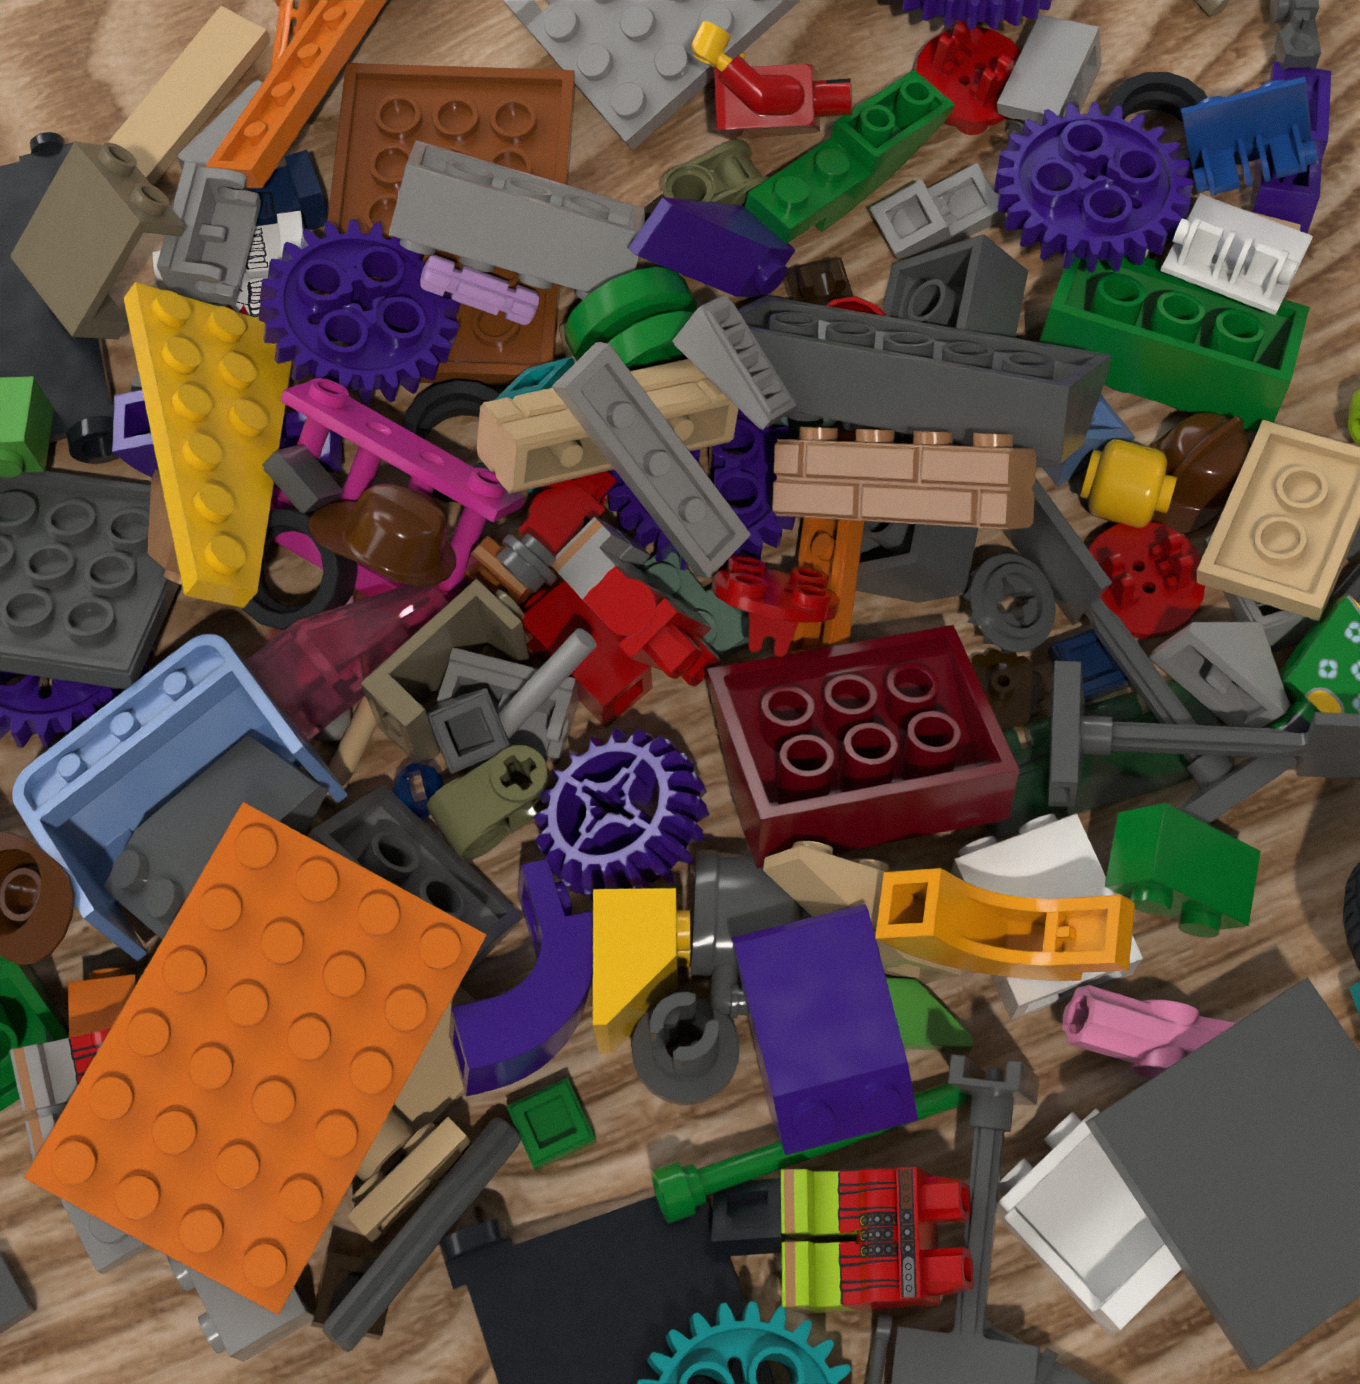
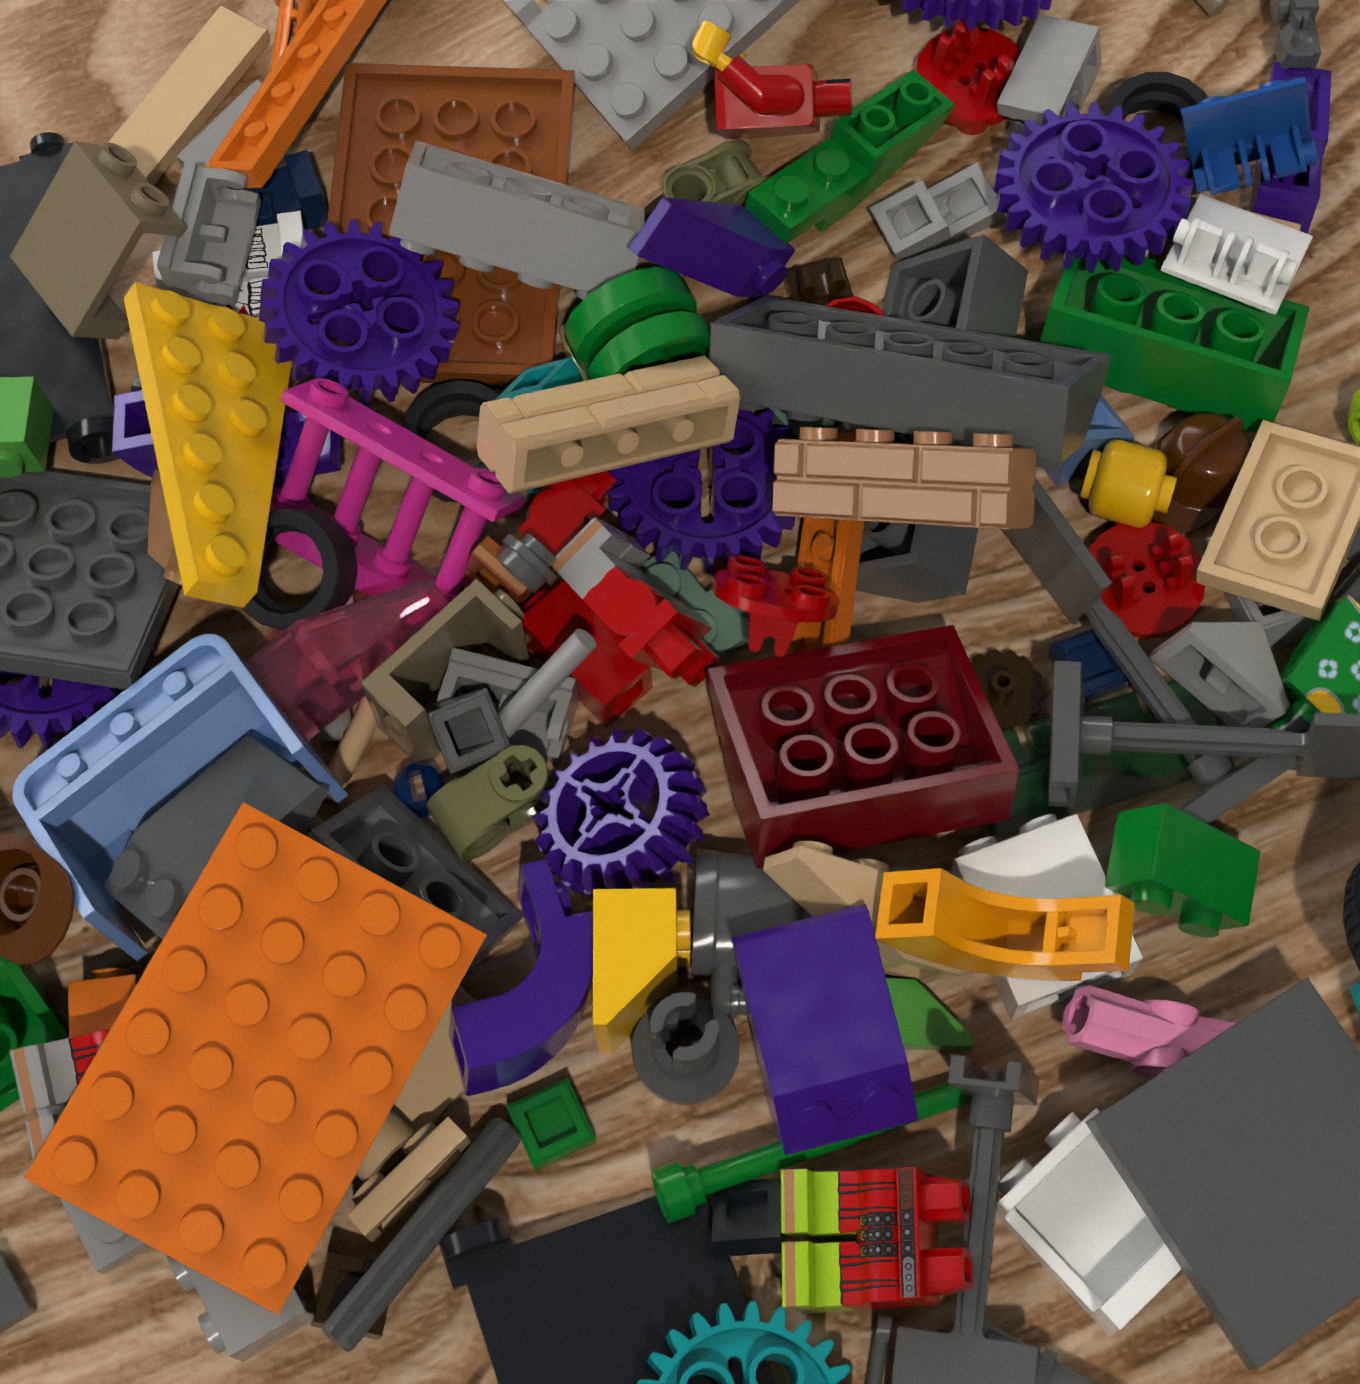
dark grey tile [262,444,344,514] -> none
reddish brown piece [308,484,456,586] -> none
lavender axle [420,255,539,325] -> none
light grey plate [551,342,751,579] -> none
light grey slope [673,294,796,430] -> none
dark grey gear [963,553,1056,654] -> none

